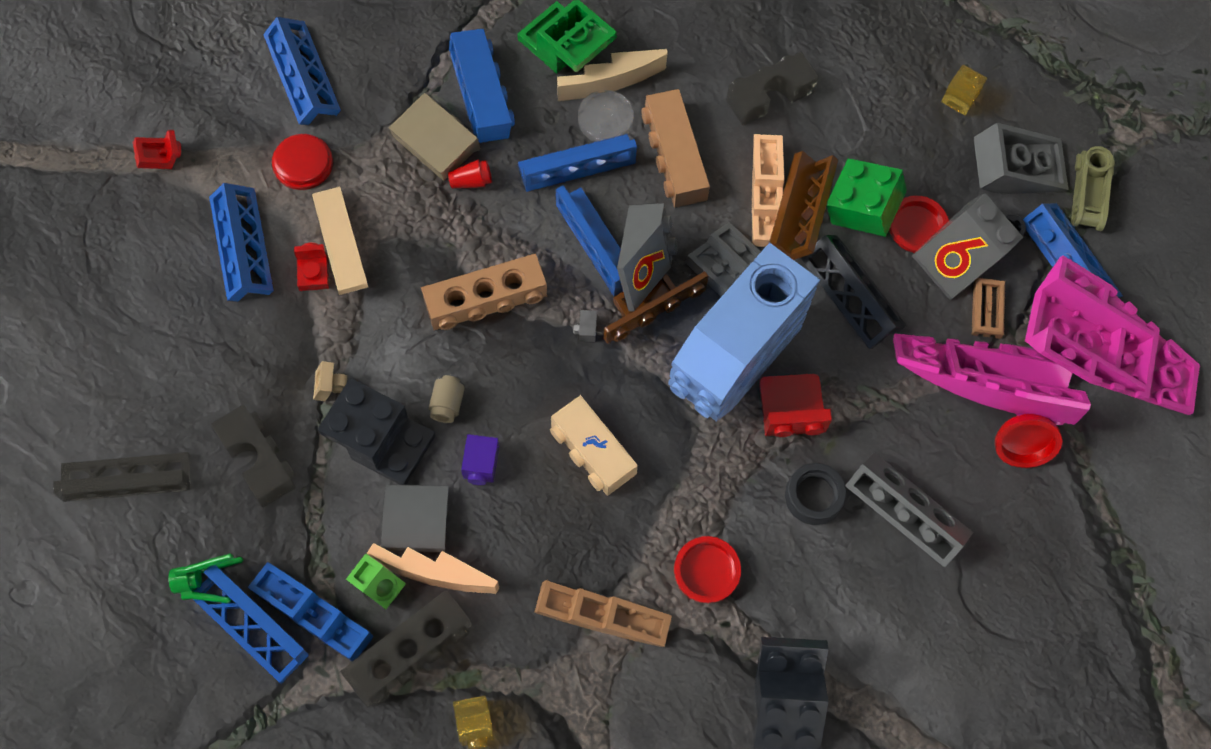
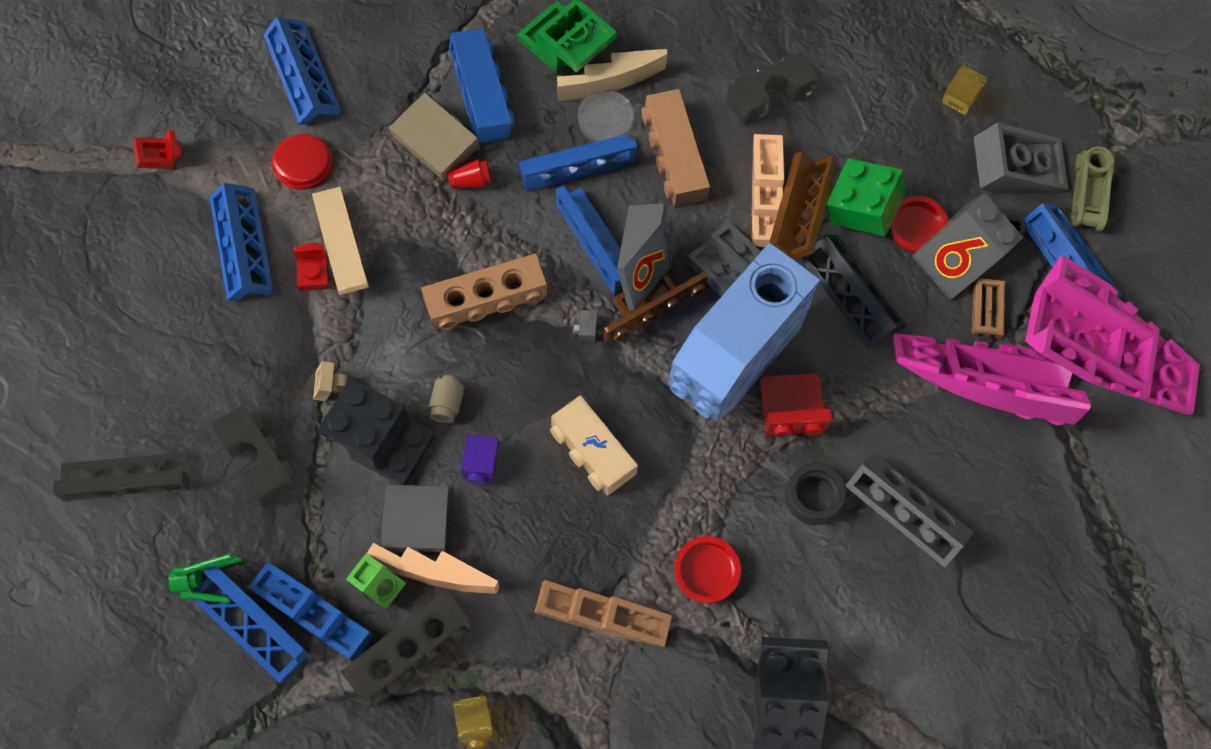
red piece [995,414,1062,468] -> none

